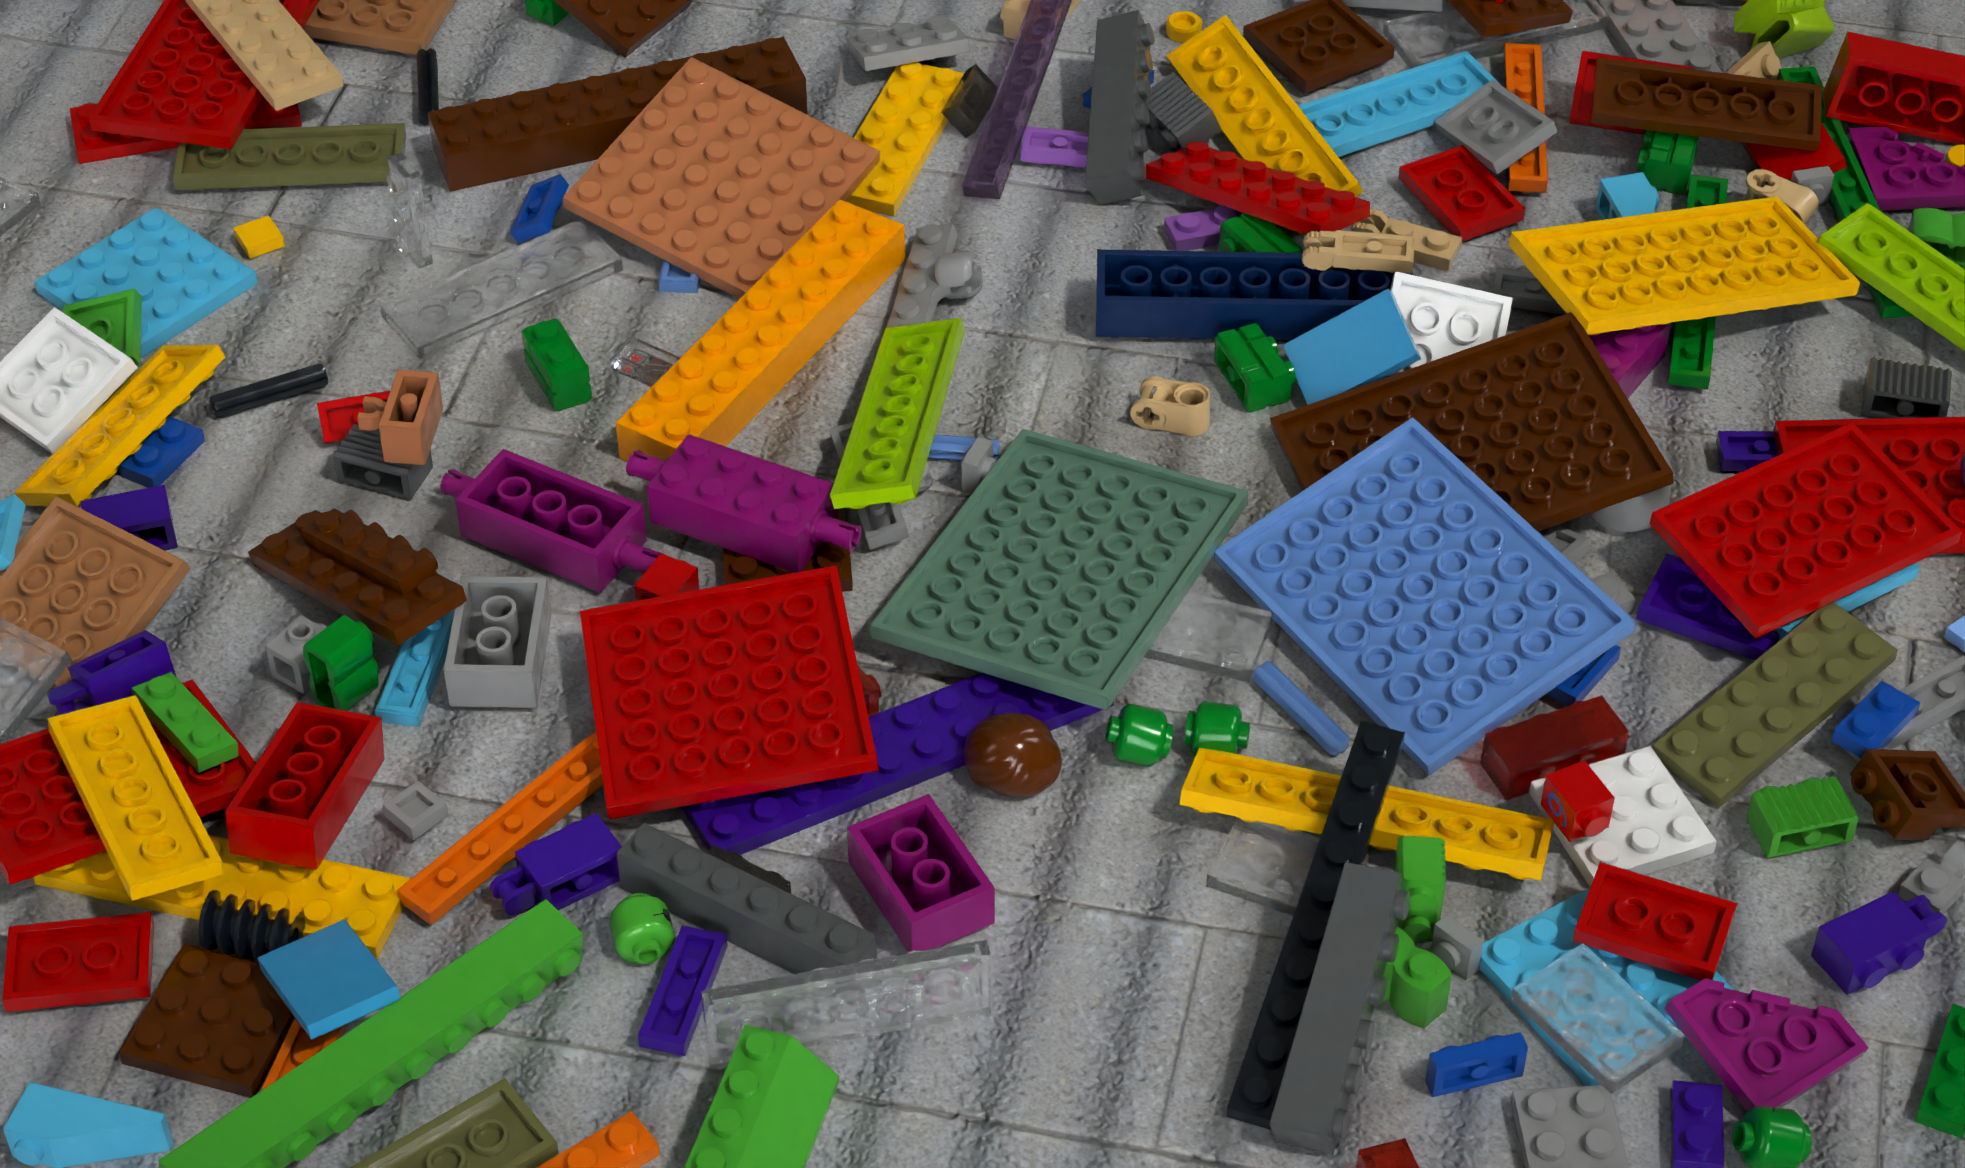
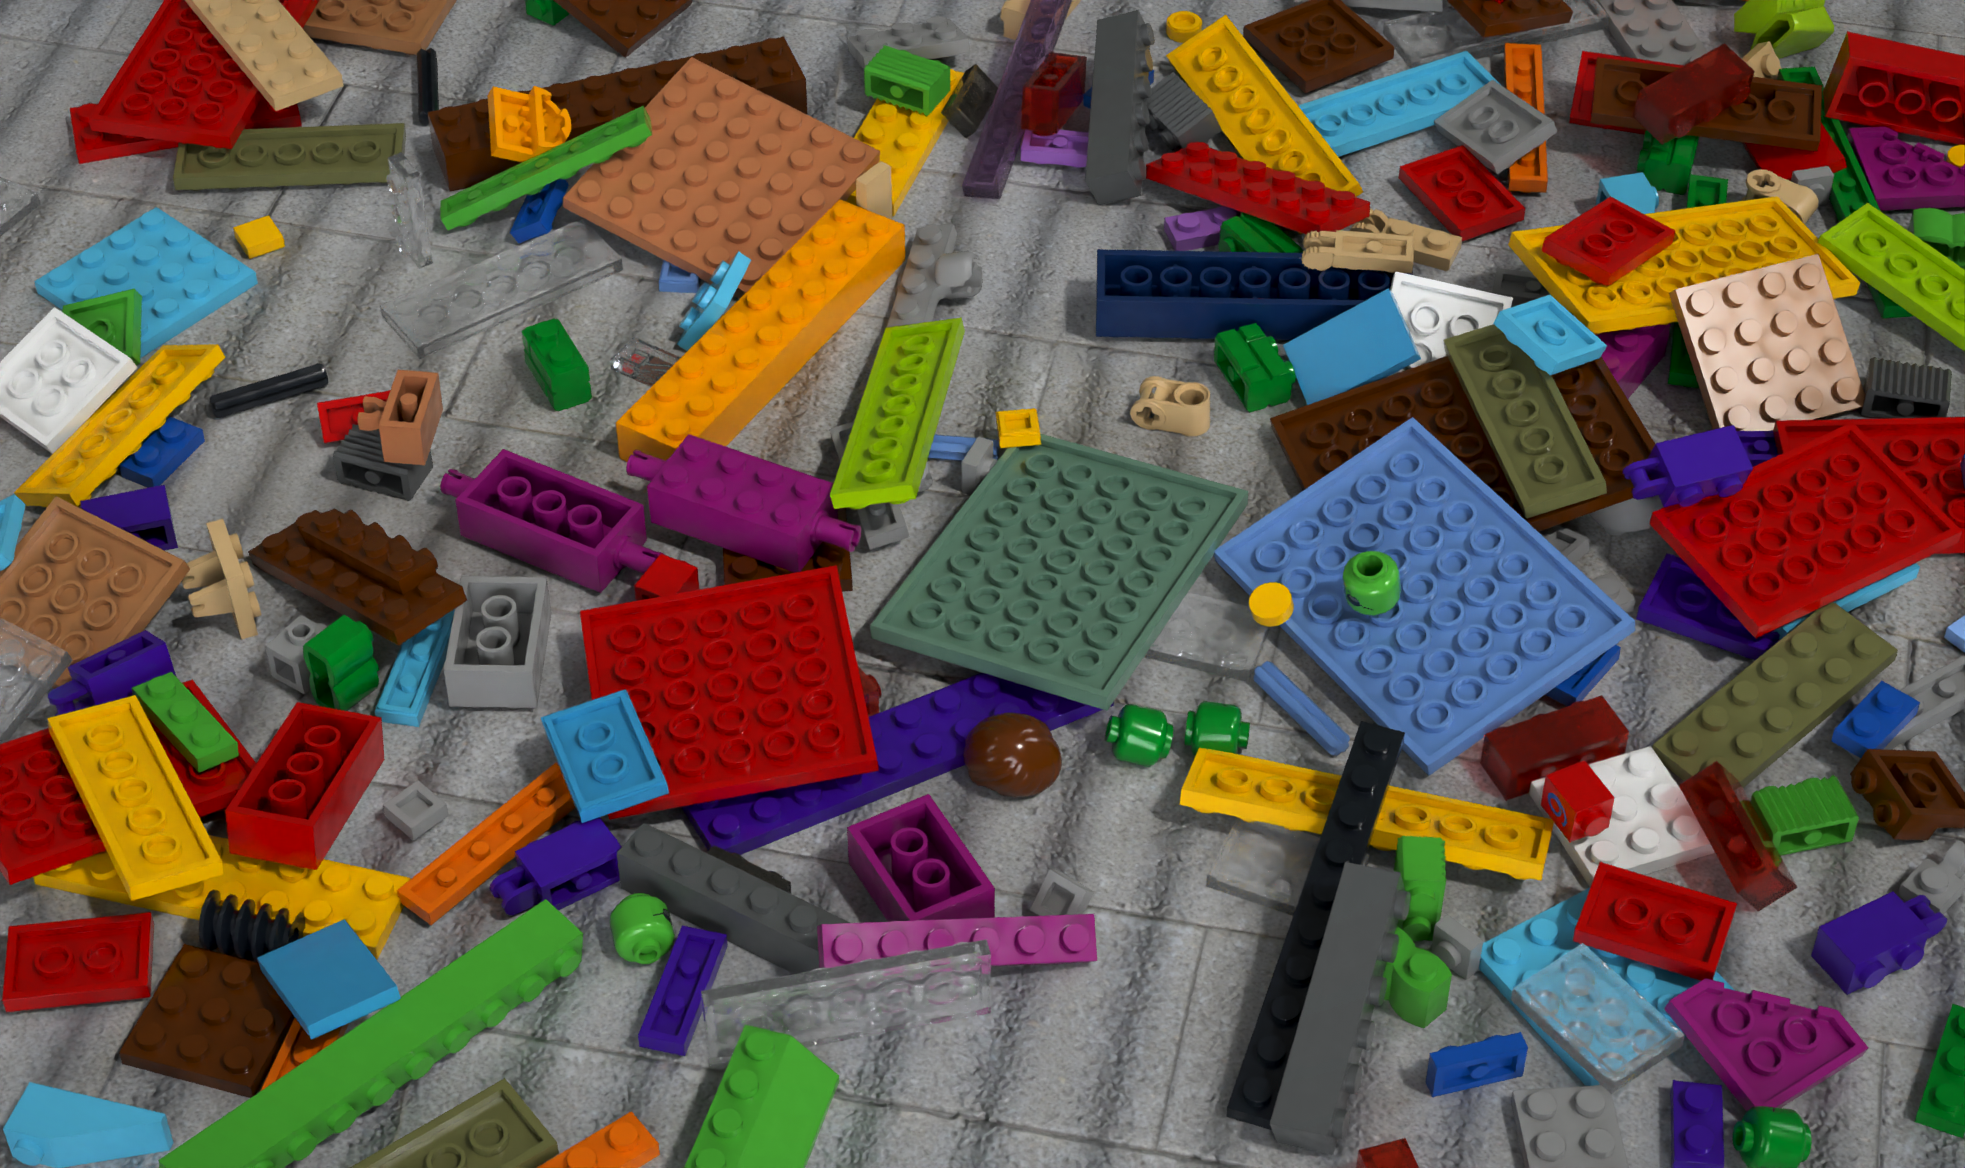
none -> tan plate [181,519,261,640]
none -> bright green plate [440,106,652,231]
none -> light orange slope [487,86,571,162]
none -> dark azure tile [541,689,669,823]
none -> medium azure plate [677,251,751,351]
none -> magenta plate [817,914,1097,974]
none -> tan tile [856,161,892,220]
none -> bright green brick [864,45,950,116]
none -> yellow tile [996,408,1041,448]
none -> clear red brick [1021,52,1087,136]
none -> light grey plate [1029,869,1094,916]
none -> yellow tile [1249,582,1294,627]
none -> bright green head [1342,551,1401,615]
none -> olive plate [1443,324,1607,518]
none -> medium azure plate [1493,295,1607,376]
none -> red plate [1541,196,1676,287]
none -> dark purple brick [1623,425,1753,507]
none -> clear red brick [1633,43,1755,145]
none -> plate [1669,254,1865,431]
none -> clear red brick [1679,761,1797,912]

